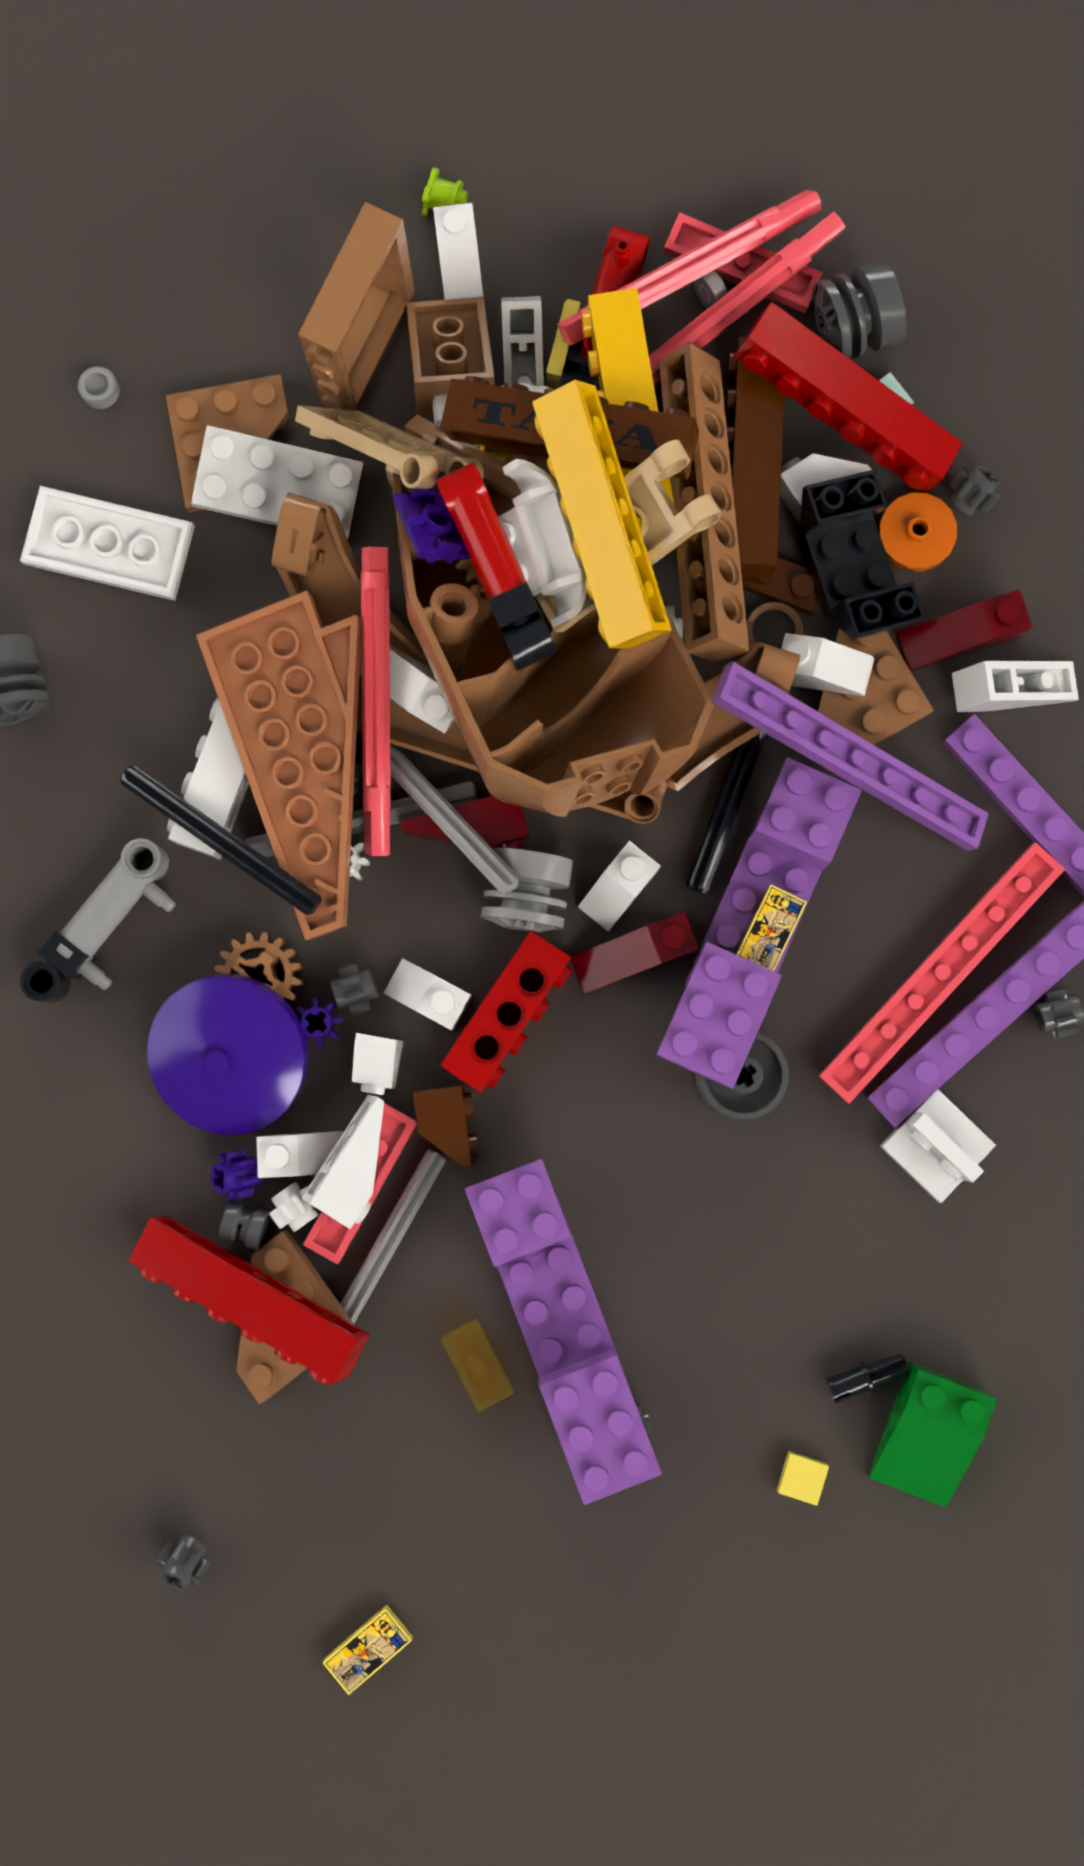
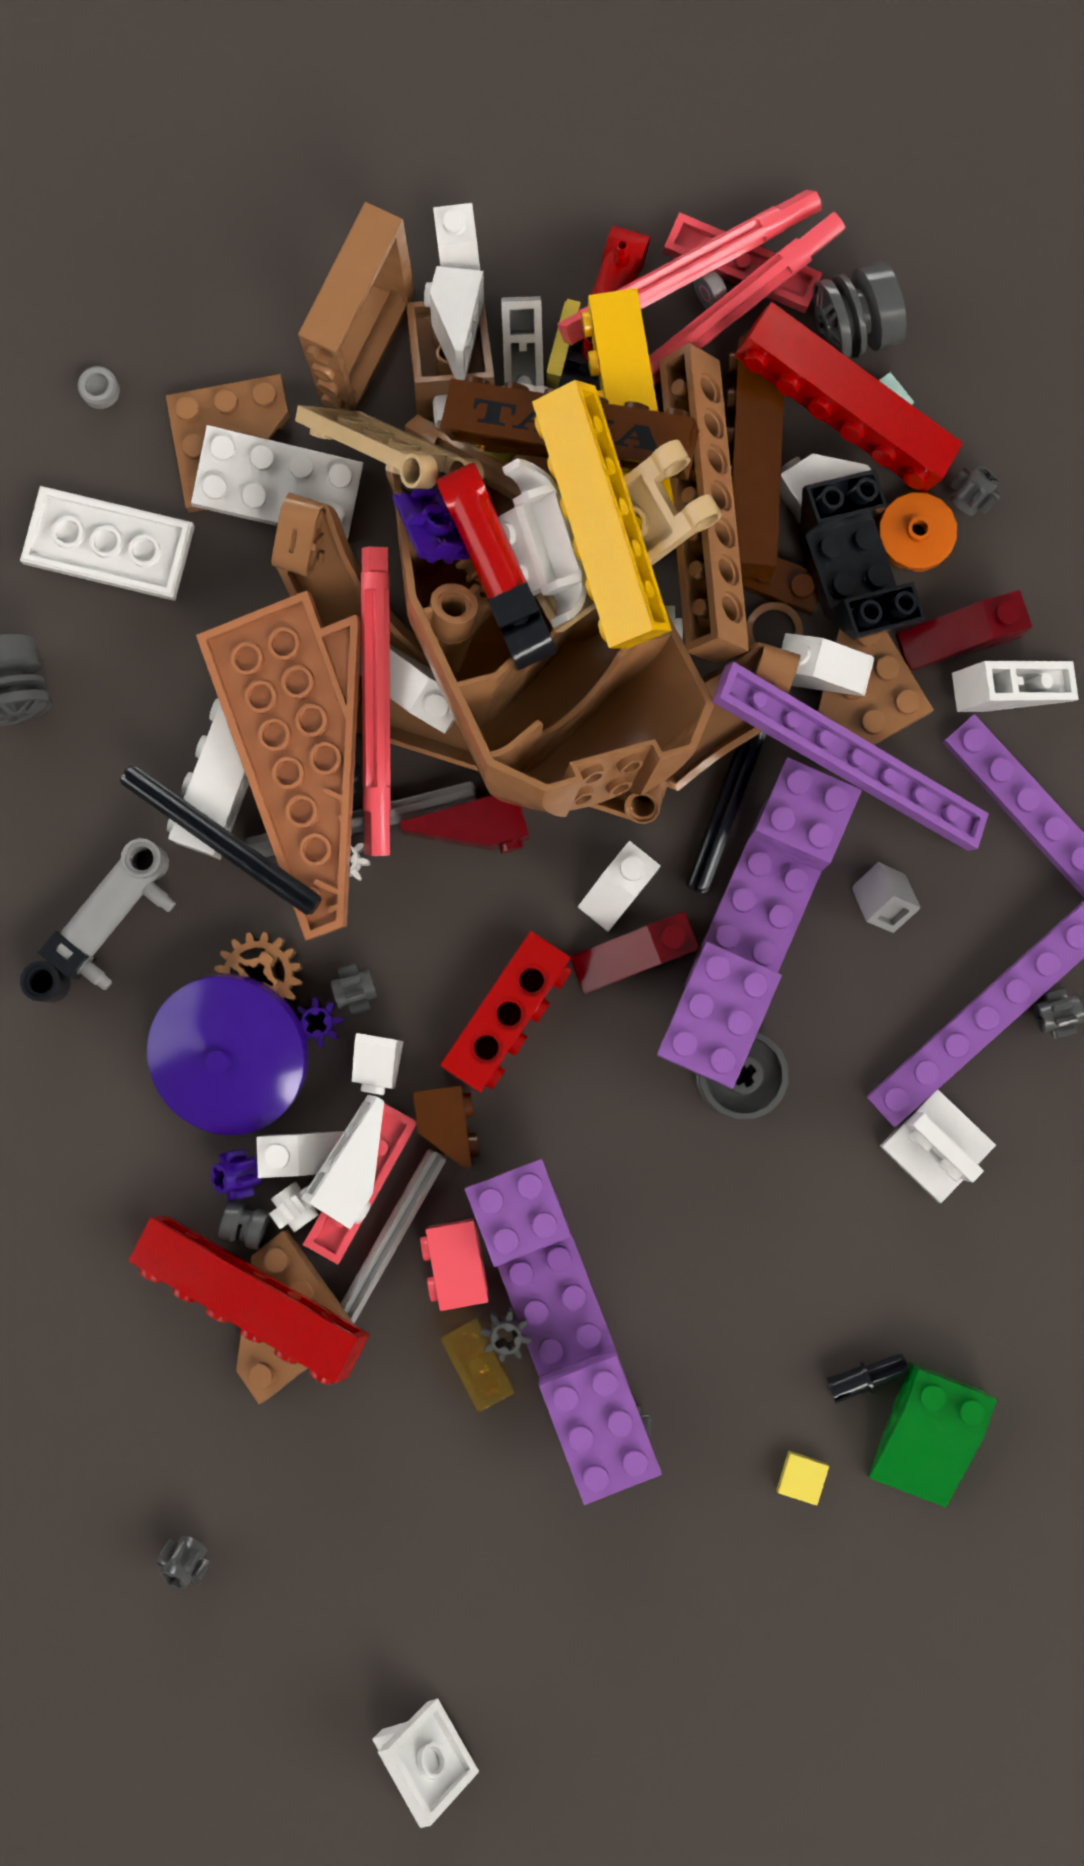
tile [323,1605,413,1695] -> none
light grey axle [360,734,519,895] -> none
white slope [384,958,473,1031] -> none
lime brick [422,167,468,217] -> none
light grey wheel [480,848,573,933] -> none
tile [736,884,807,971] -> none
coral plate [818,842,1065,1104] -> none
none -> white bracket [372,1698,479,1828]
none -> coral brick [420,1217,490,1311]
none -> white slope [424,266,484,380]
none -> dark grey gear [480,1308,531,1363]
none -> light grey panel [852,862,921,933]

